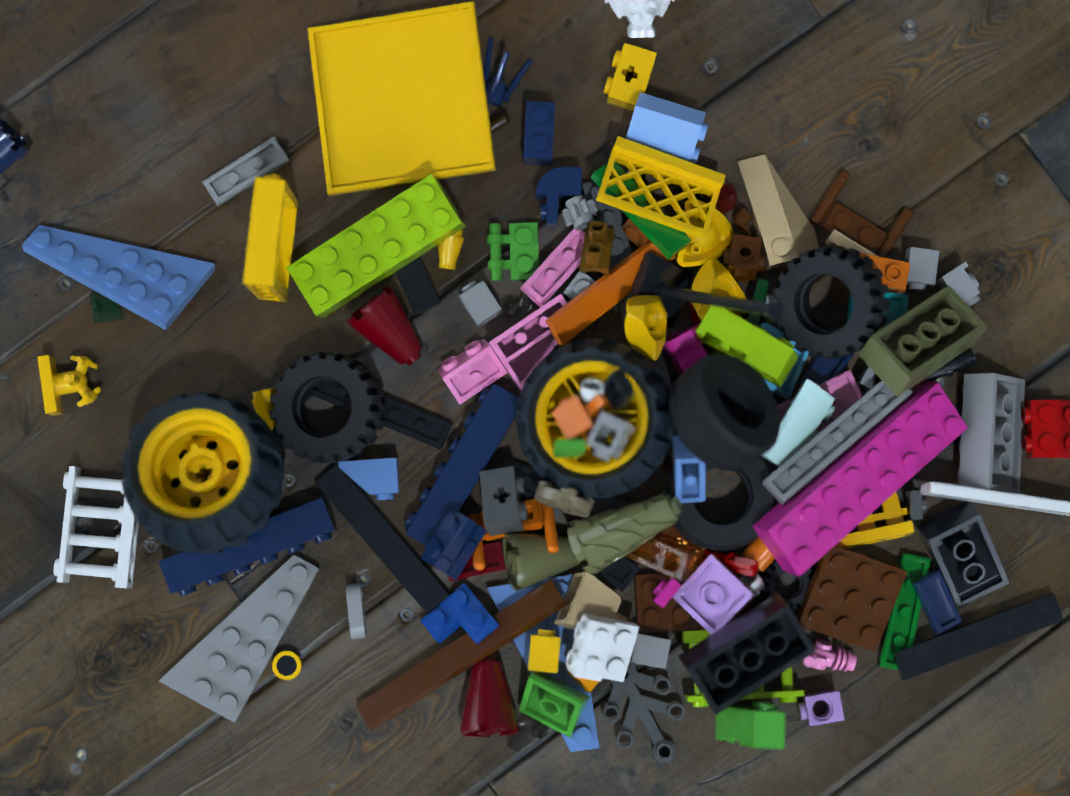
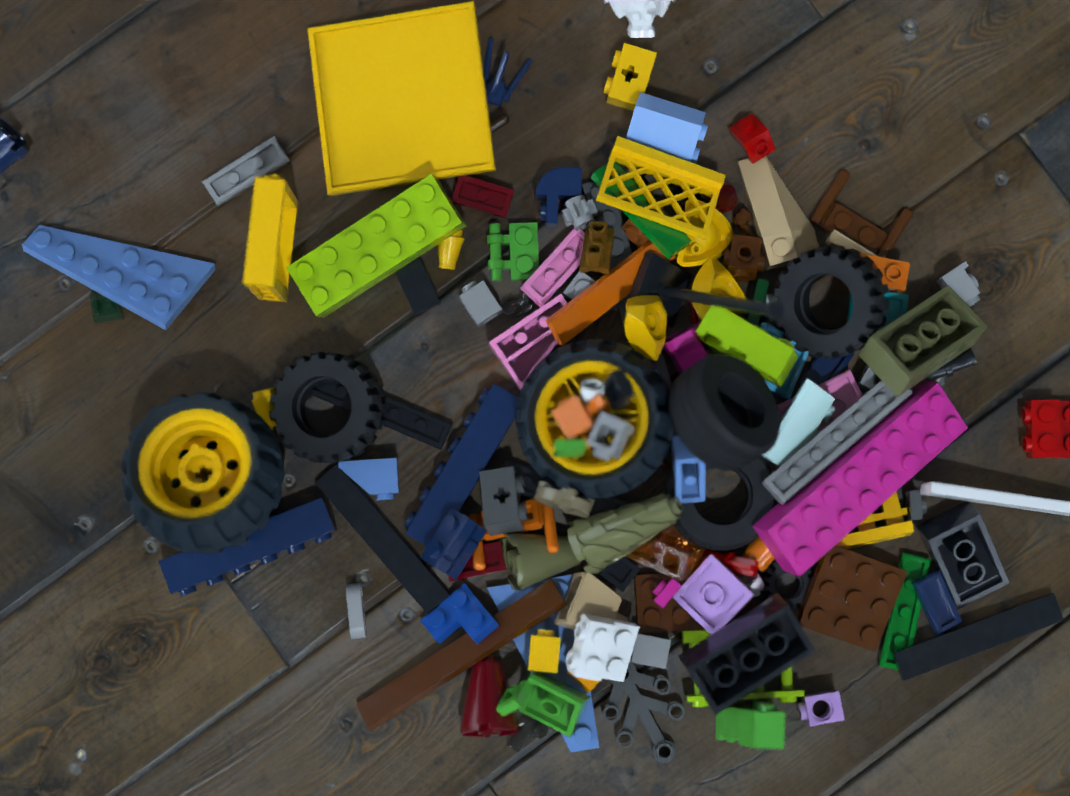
yellow piece [37,355,101,416] -> none
white fence [54,466,139,588] -> none
light grey wing [159,555,320,723] -> none
tile [272,651,302,680] -> none
dark red cone [346,285,423,366] -> none
bright pink bracket [437,339,507,404] -> none
dark blue brick [524,101,555,166] -> none
bright pink piece [803,639,857,672] -> none
light grey brick [904,247,939,292] -> none
light grey slope [957,373,1025,494] -> none
none -> dark red plate [451,175,514,219]
none -> bright green tile [496,680,533,716]
none -> red bracket [729,113,775,164]

